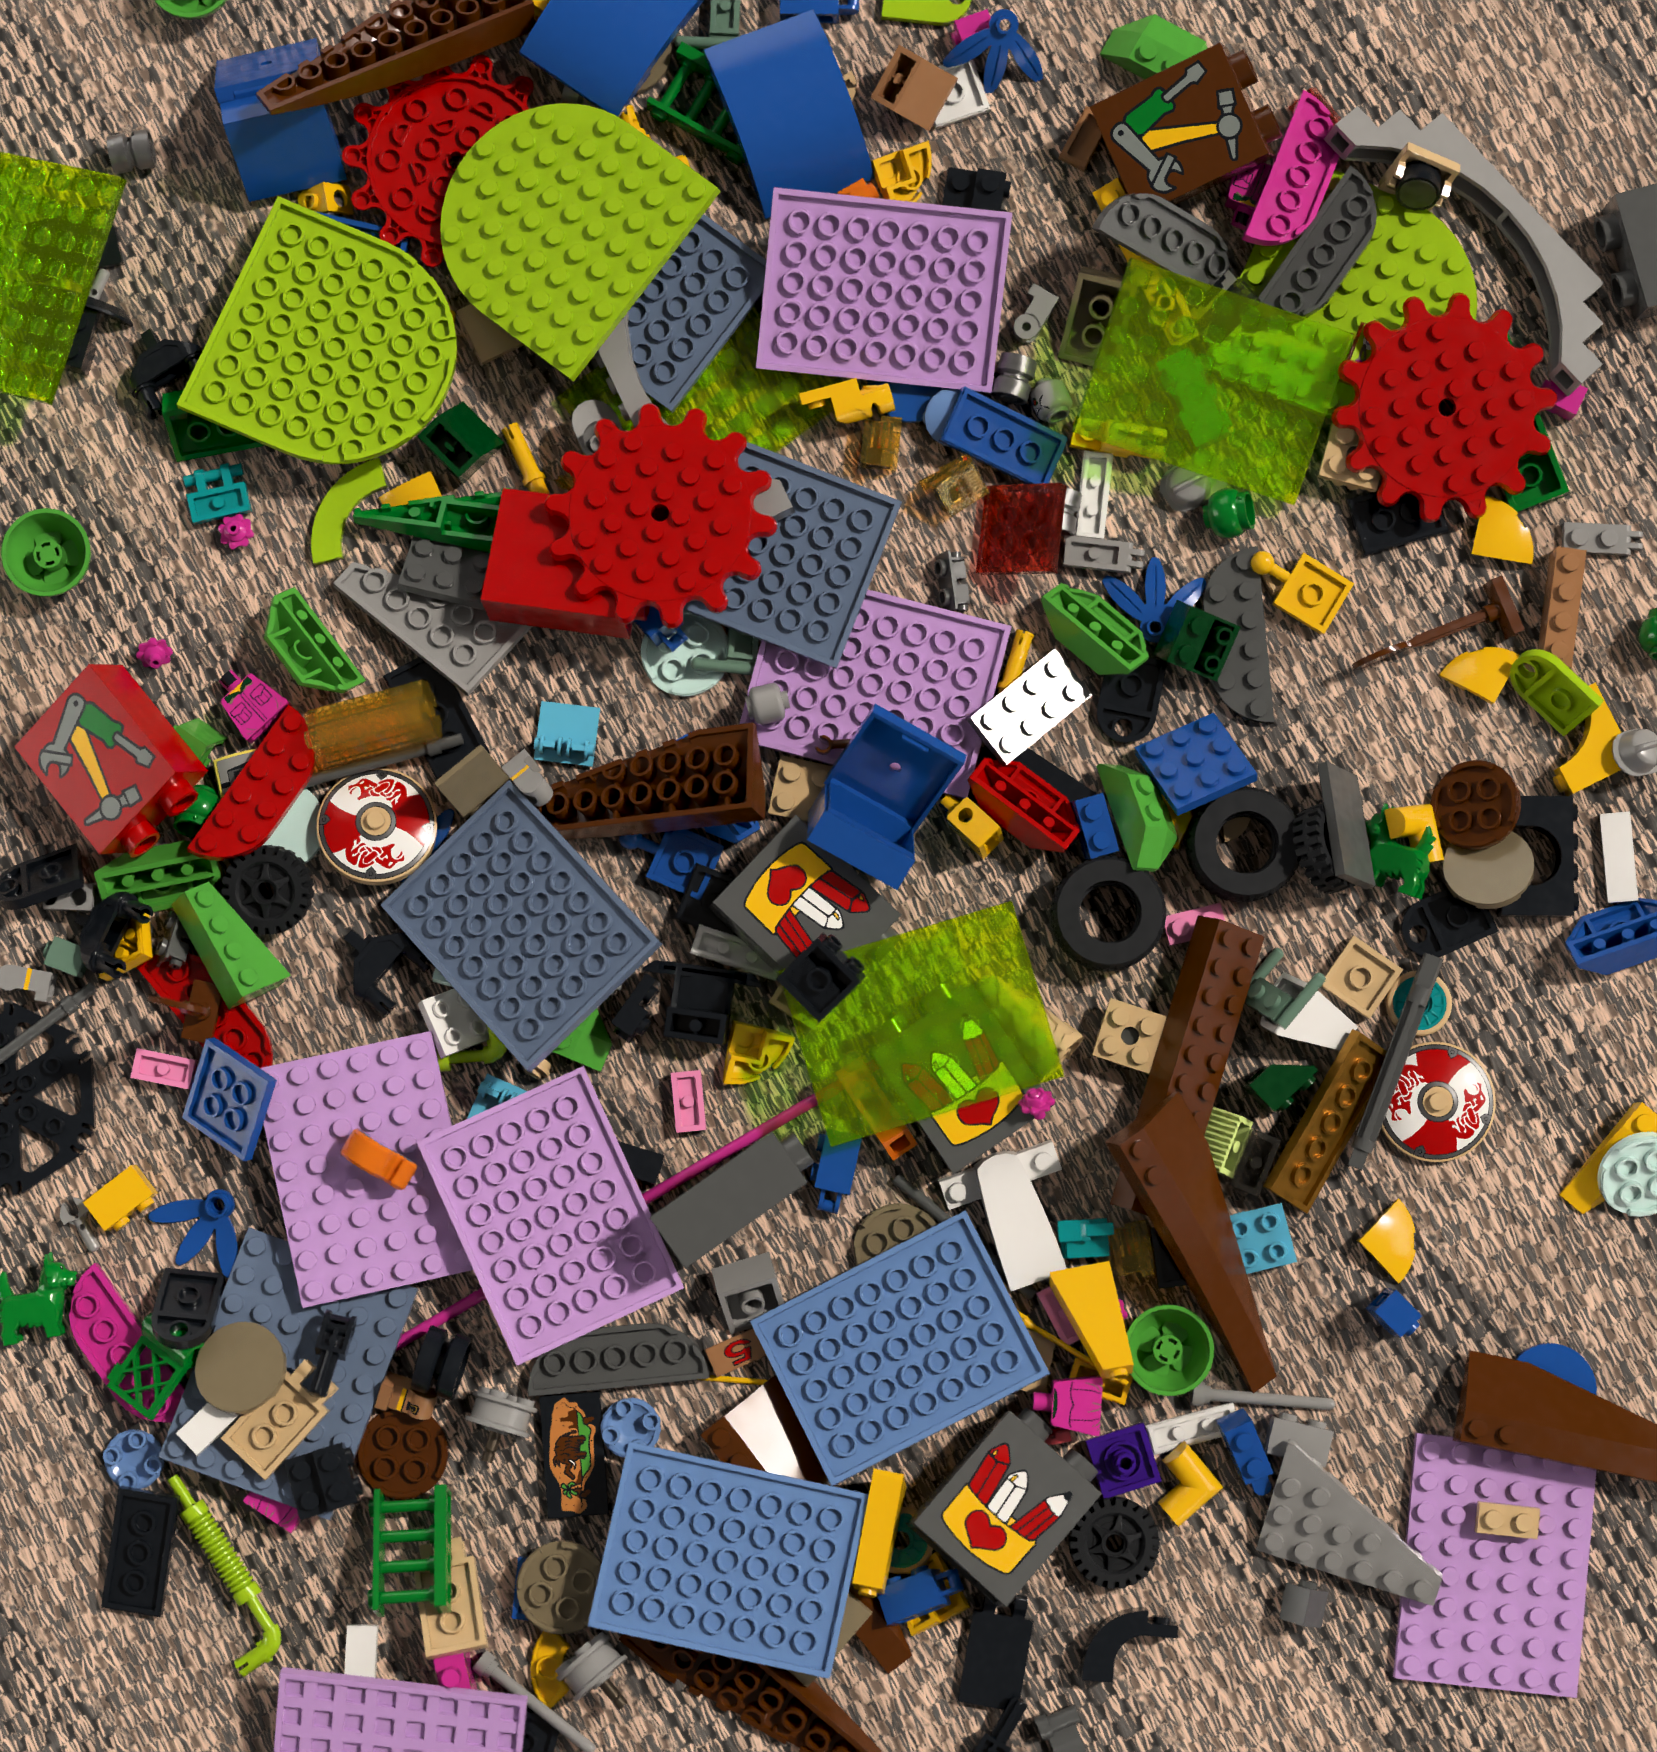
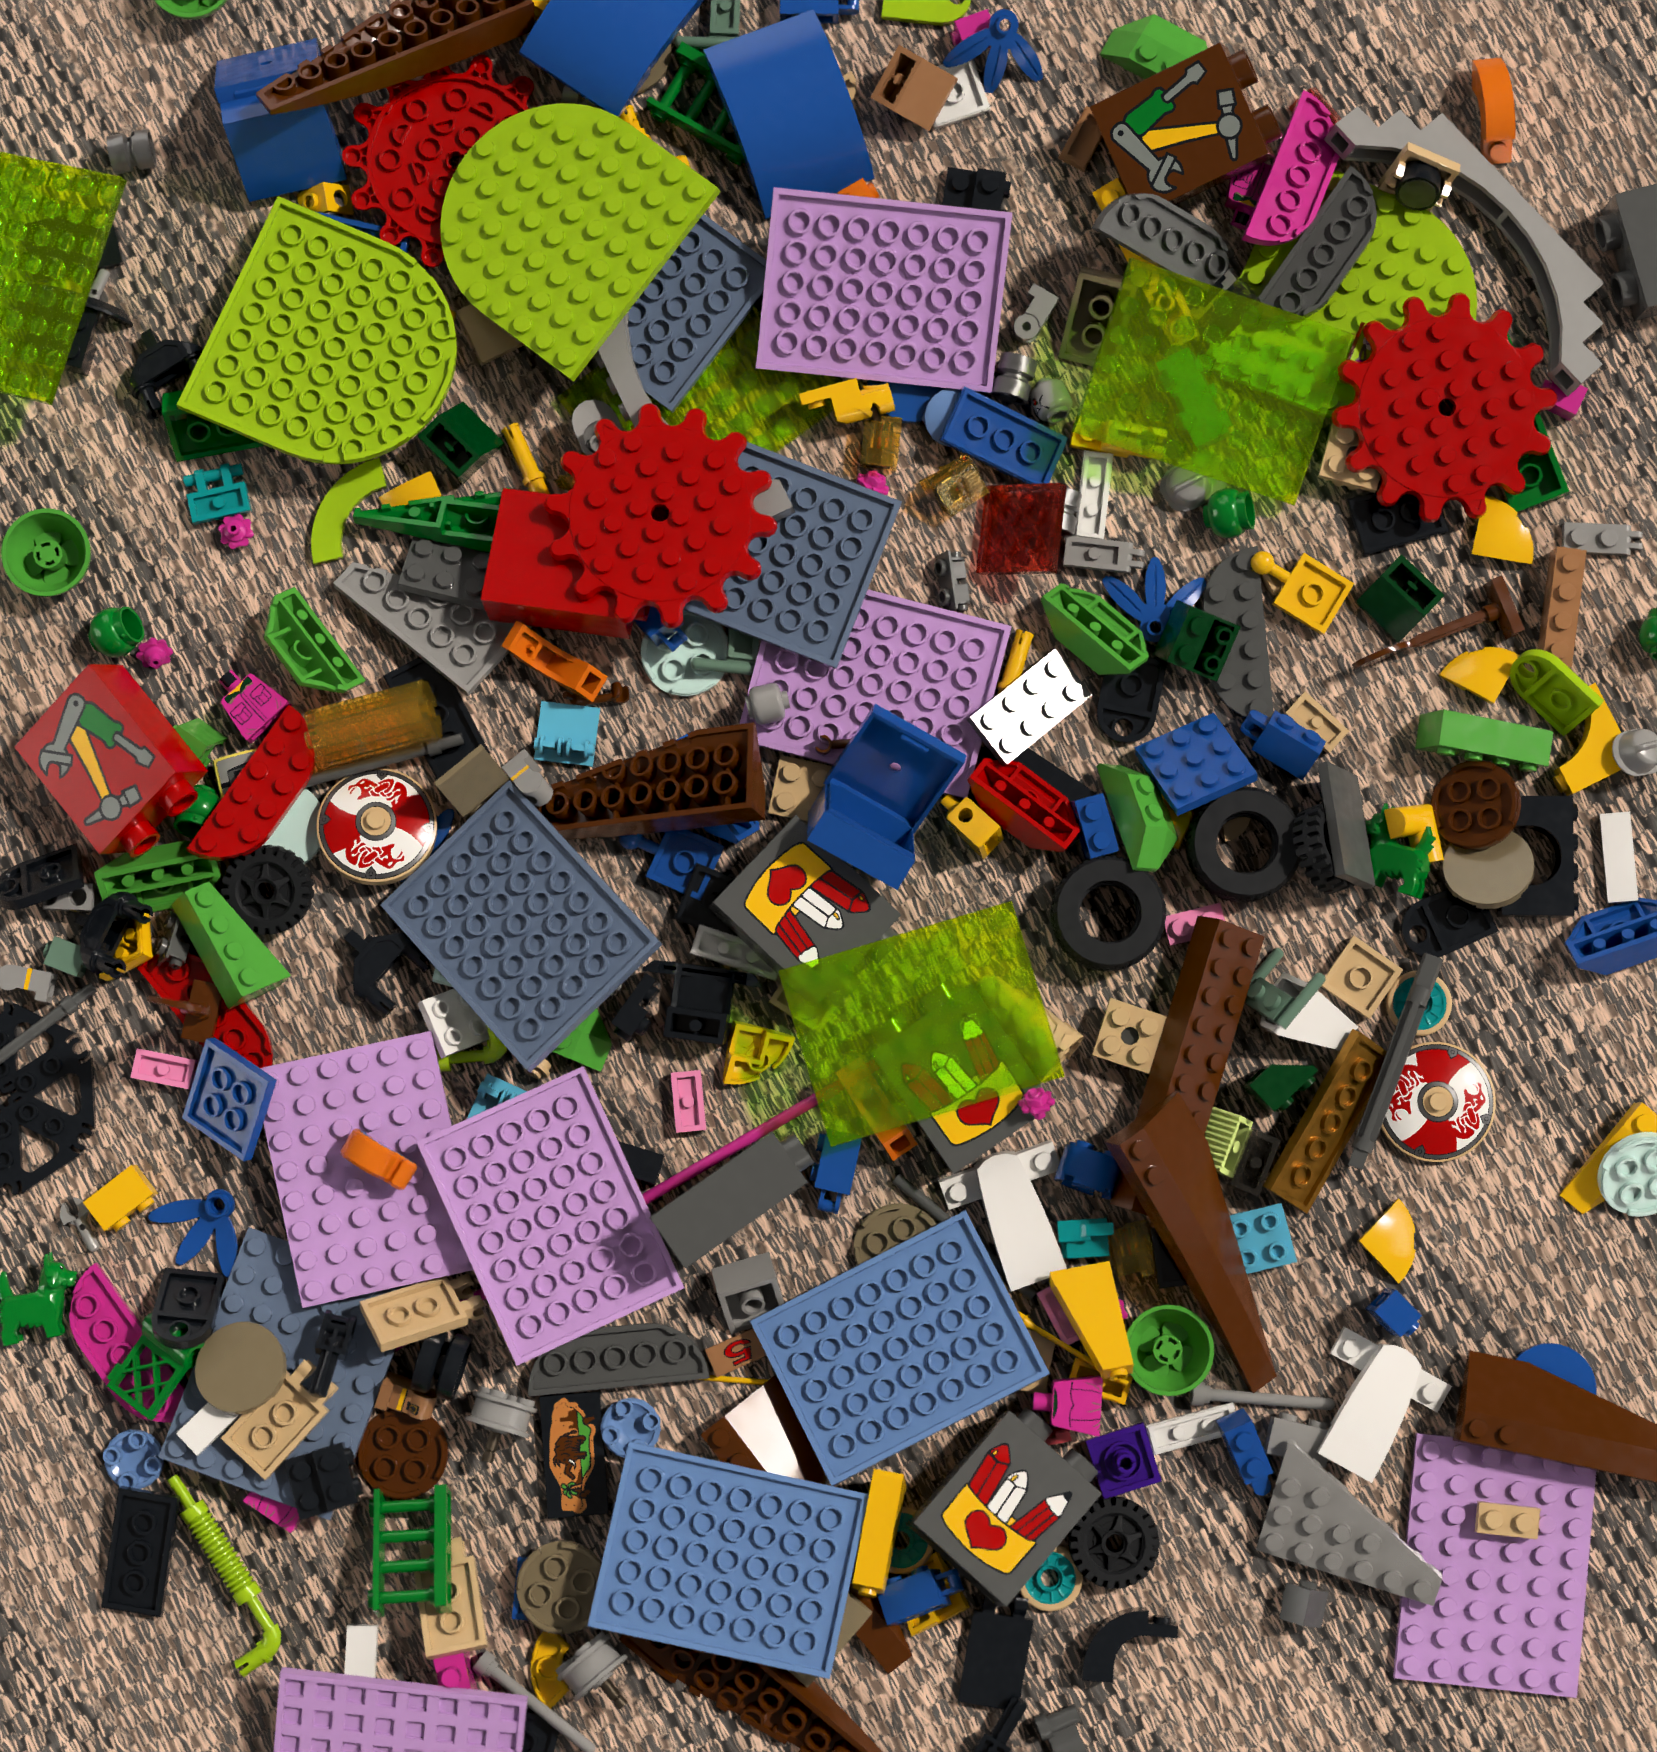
black plate [776,933,866,1022] -> none
yellow brick [870,140,932,202] -> none
yellow brick [1157,1440,1223,1527] -> none
none -> green piece [88,606,144,658]
none -> tan tile [360,1274,485,1352]
none -> orange arch [501,621,608,702]
none -> reddish brown piece [563,681,629,706]
none -> dark pink plant [856,470,889,495]
none -> teal wheel [1019,1545,1083,1611]
none -> blue brick [1054,1140,1121,1199]
none -> blue brick [1240,710,1326,781]
none -> tan plate [1285,691,1349,754]
none -> white slope [1317,1326,1452,1483]
none -> dark green slope [1355,554,1445,643]
none -> bright green wedge [1415,709,1553,772]
none -> orange arch [1471,58,1516,164]

